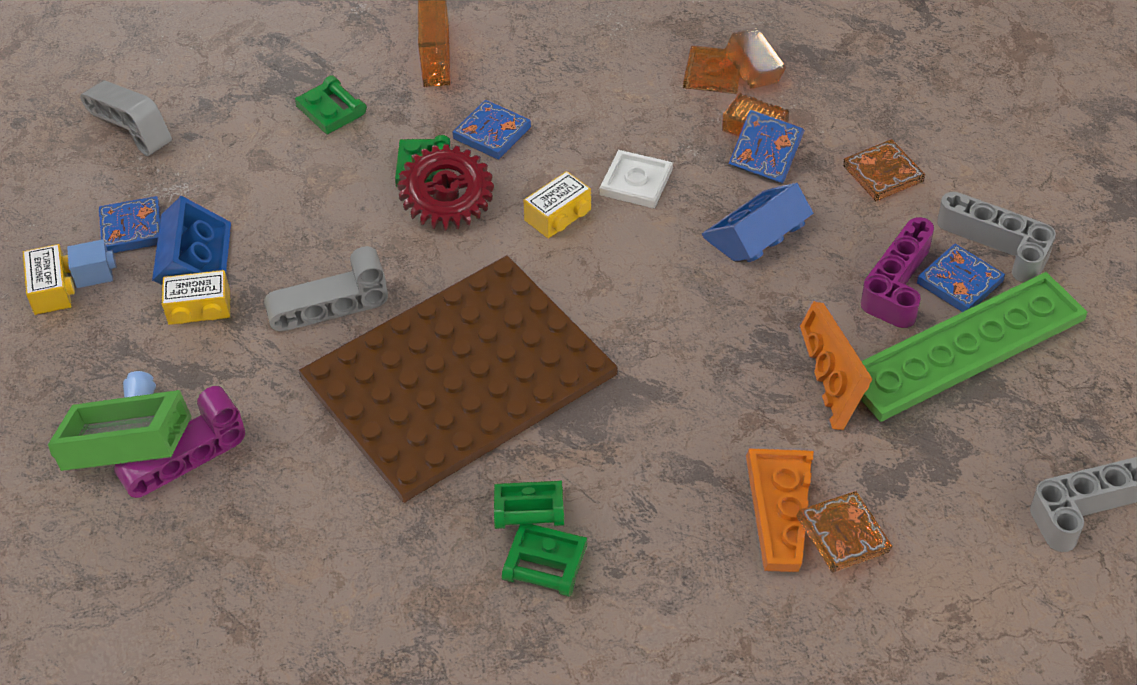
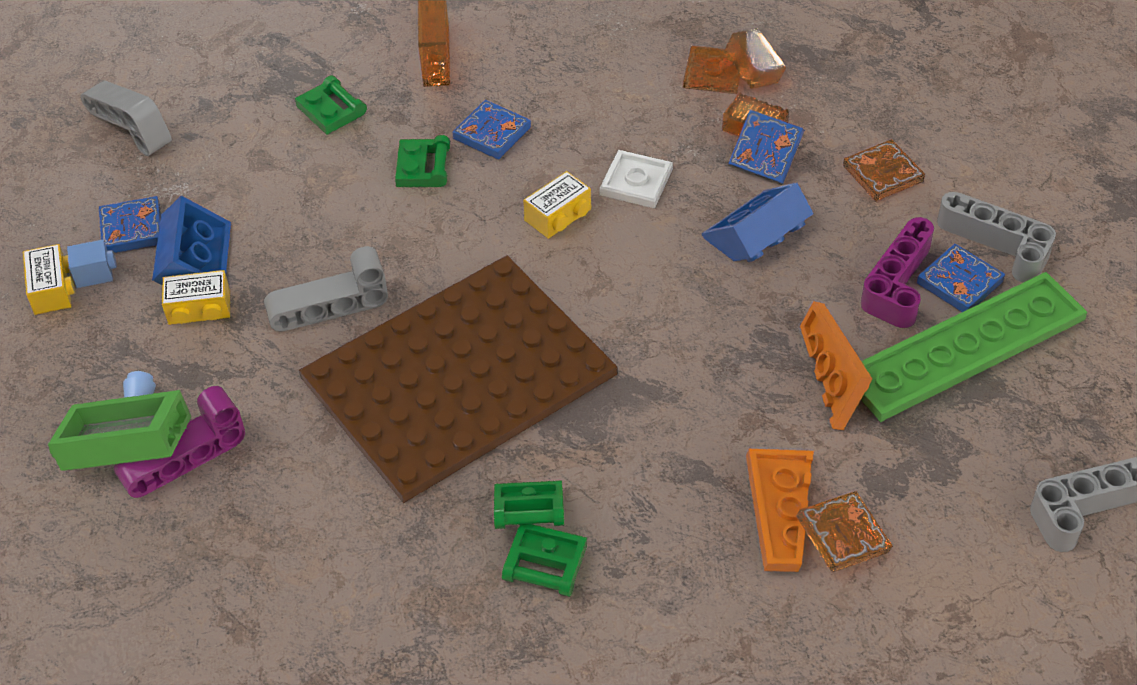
dark red gear [397,144,494,231] -> none

